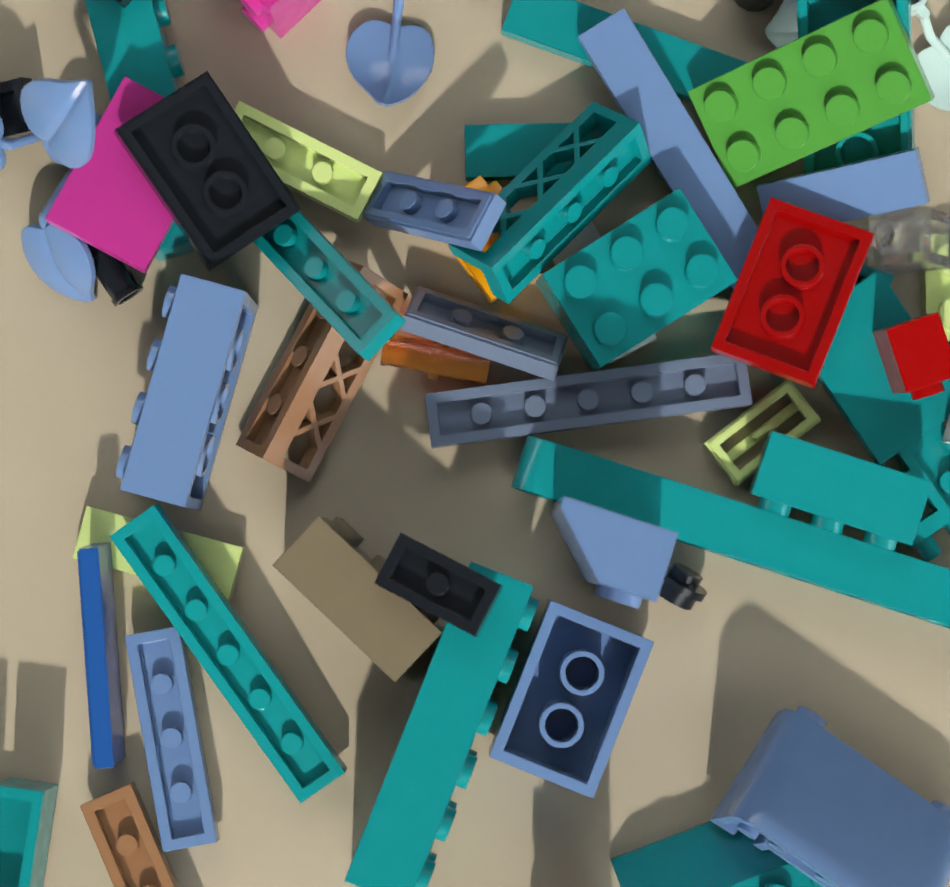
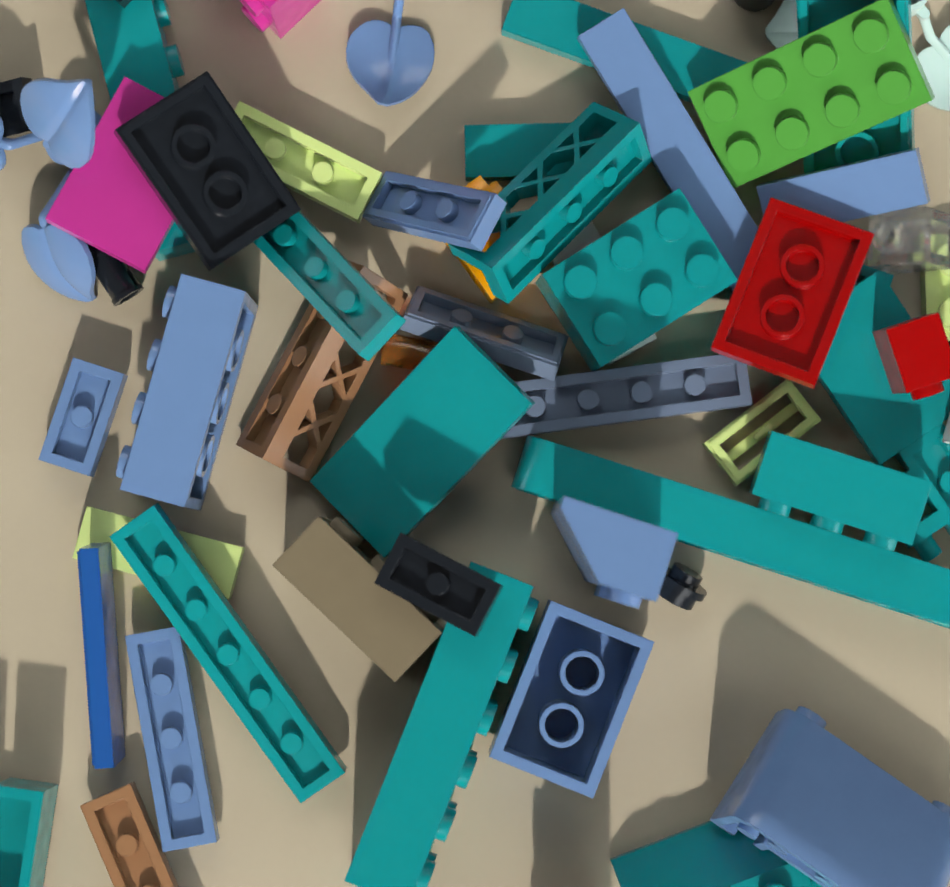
none -> medium blue plate [38,357,128,477]
none -> teal tile [310,326,535,558]

